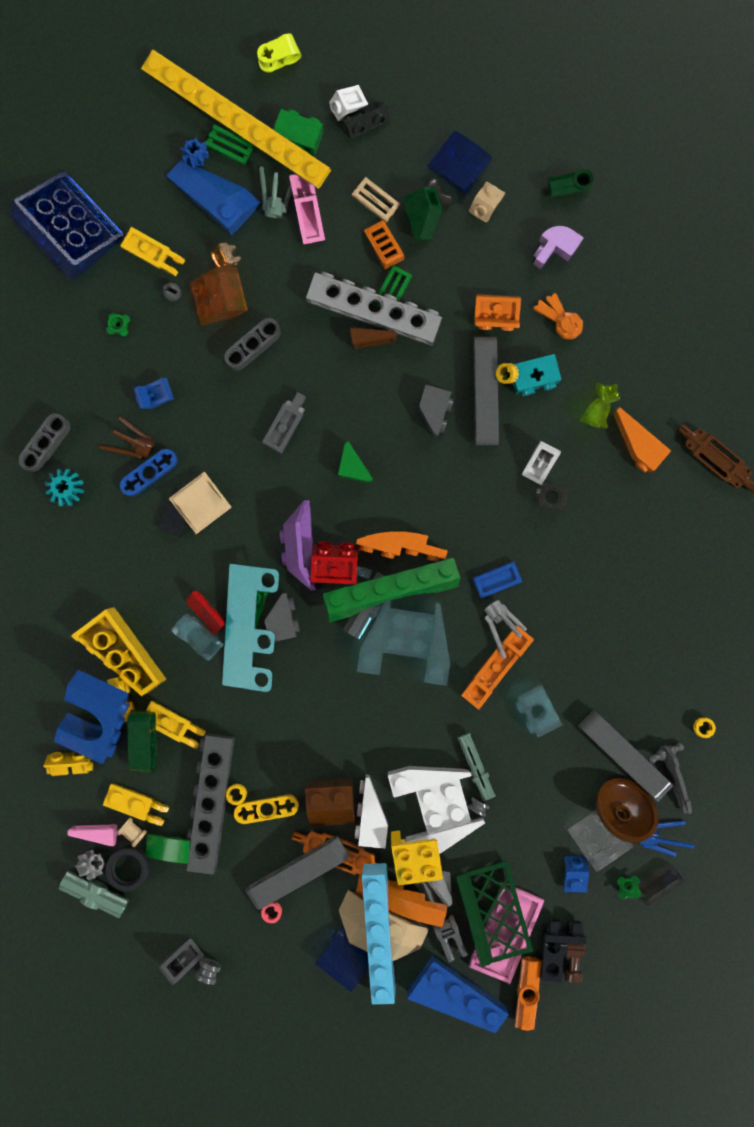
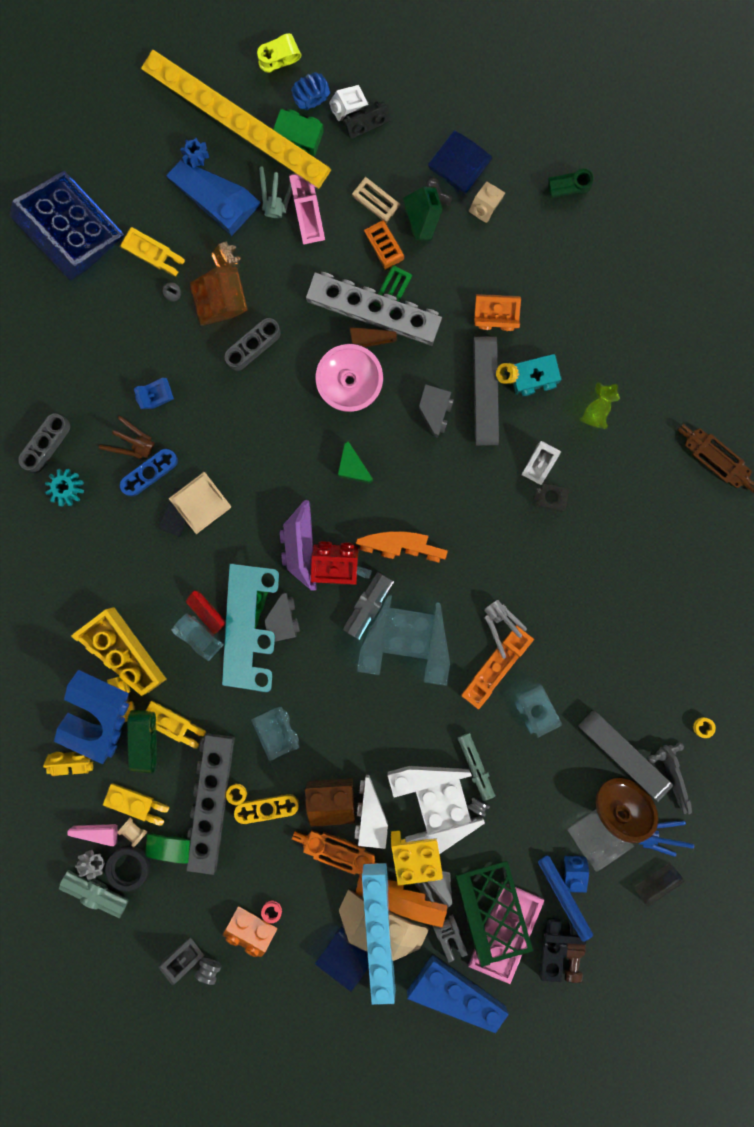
green plate [106,313,130,337] -> none
green tile [205,124,254,166] -> none
dark grey beam [245,836,350,910] -> none
dark grey hinge [262,392,306,454] -> none
green arch [323,558,460,623] -> none
blue tile [472,561,522,599] -> none
orange piece [514,956,542,1031] -> none
lavender brick [533,226,584,269] -> none
orange piece [533,293,583,339] -> none
orange slope [613,407,671,473] -> none
green plate [617,876,641,900] -> none
none -> orange bracket [223,906,278,957]
none -> clear light blue bracket [251,707,299,761]
none -> blue gear [291,72,330,110]
none -> bright pink dish [316,344,383,412]
none -> blue axle [538,856,593,941]

